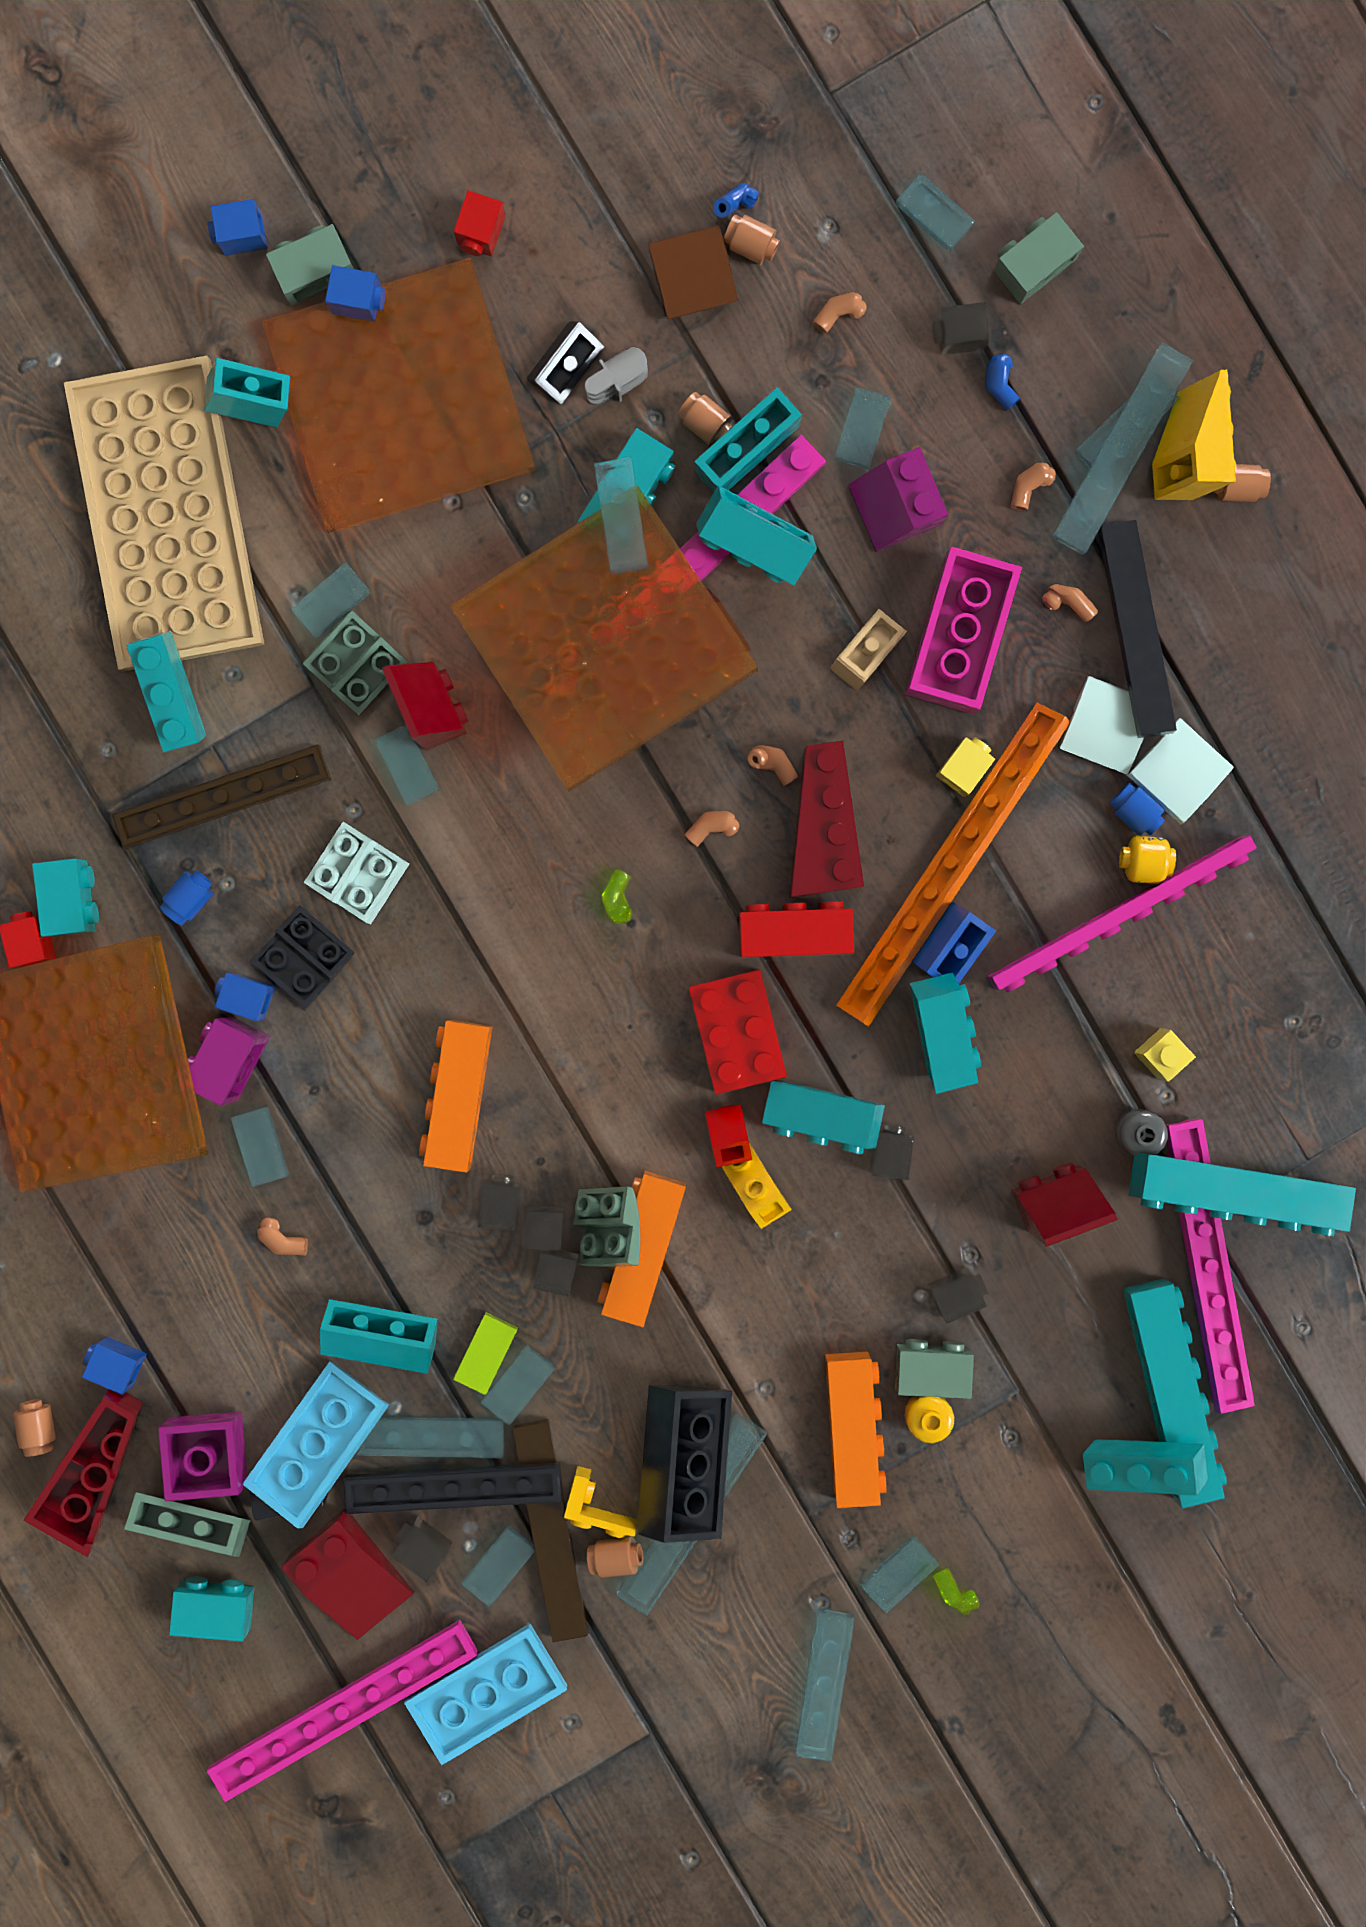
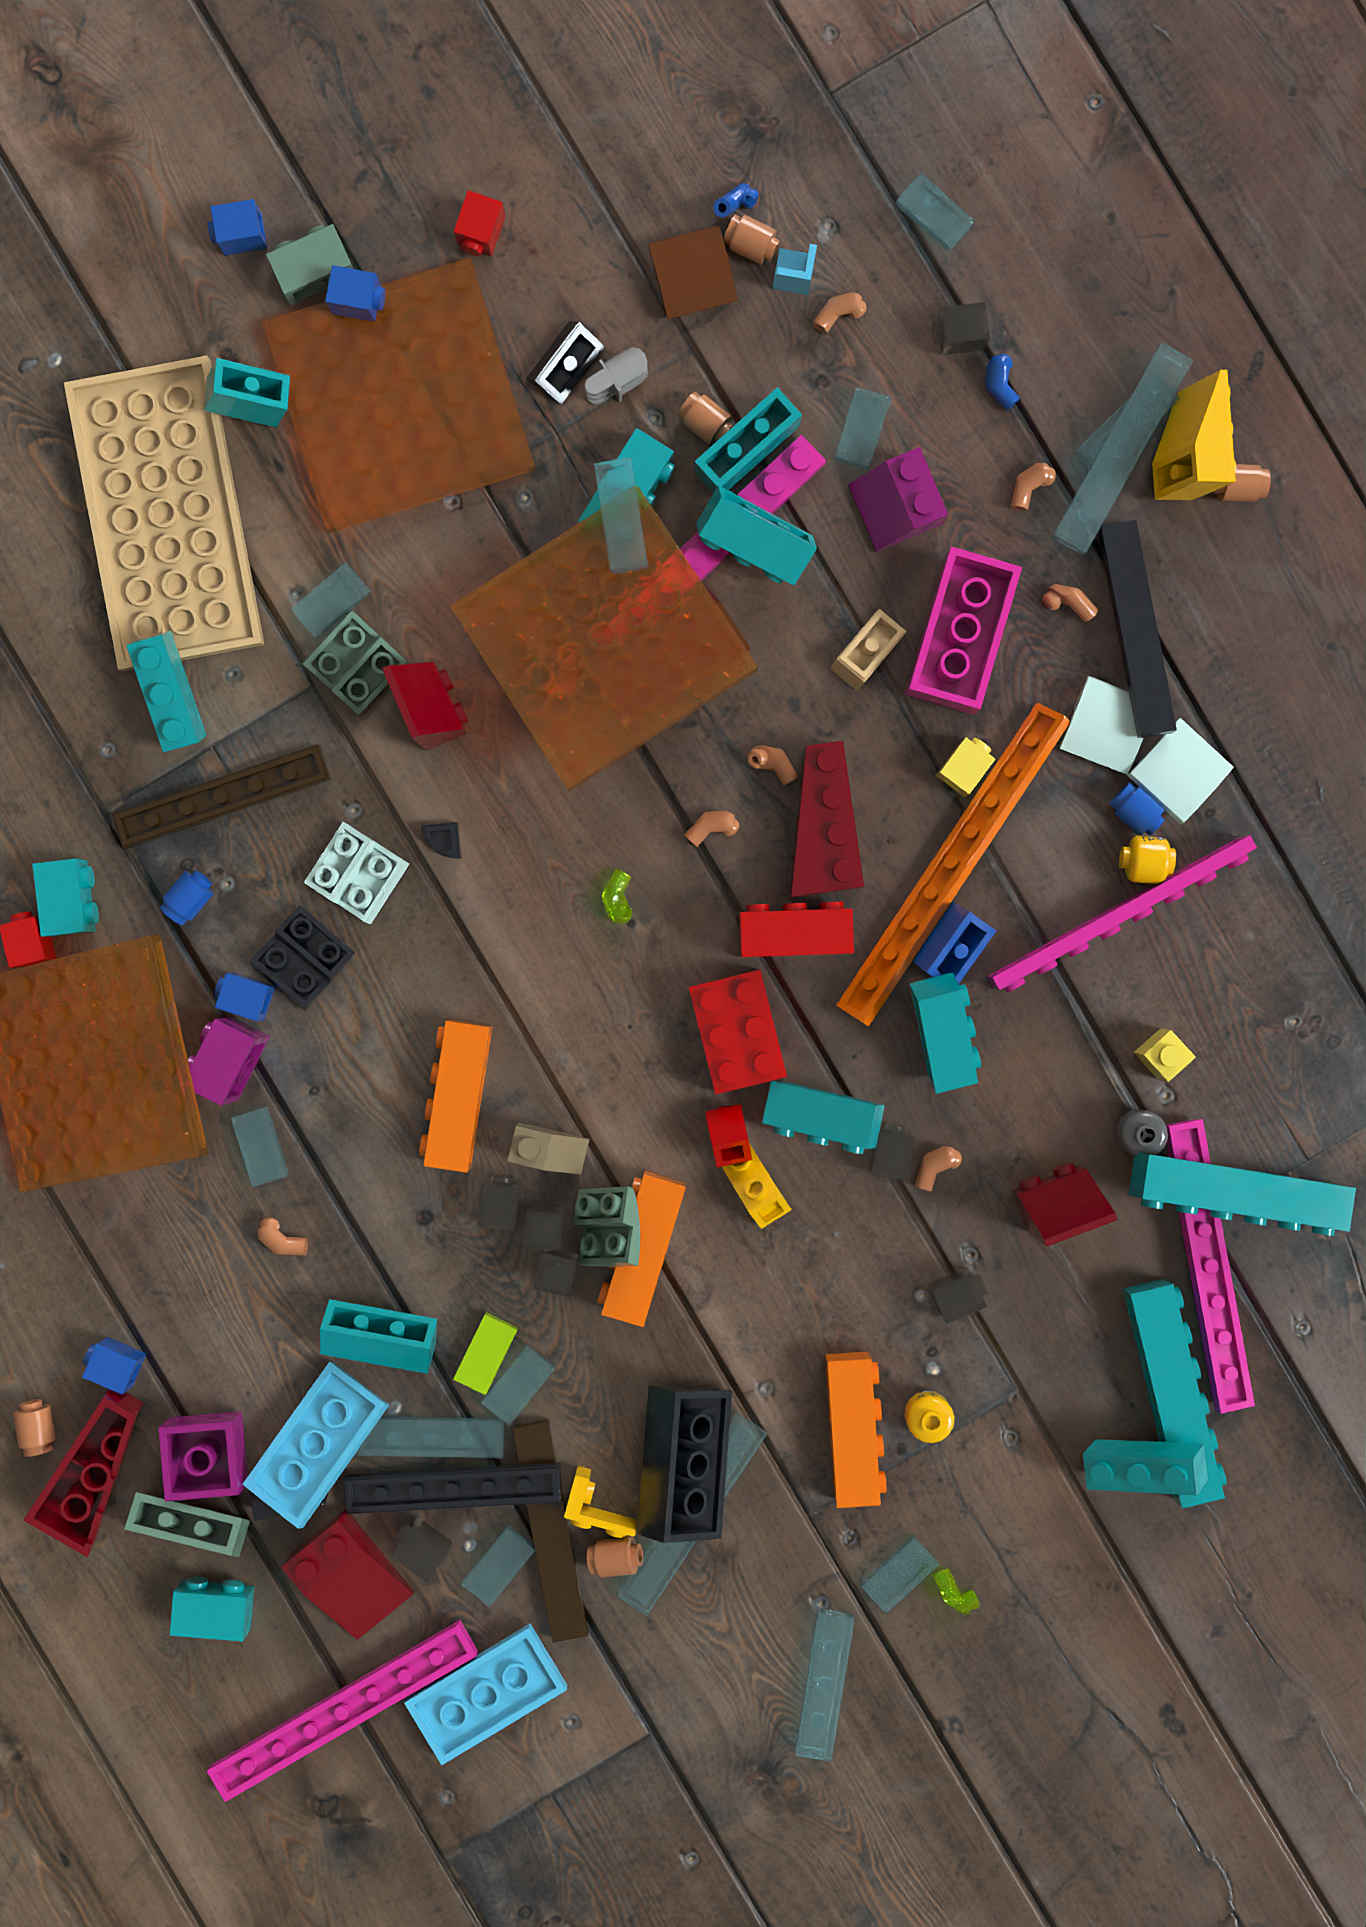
clear light blue tile [374,724,441,806] -> none
sand green brick [894,1339,974,1399] -> none
sand green brick [994,212,1084,305] -> none
none -> black tile [421,822,462,859]
none -> dark tan slope [507,1122,590,1175]
none -> medium azure panel [773,244,817,295]
none -> nougat arm [914,1146,962,1191]

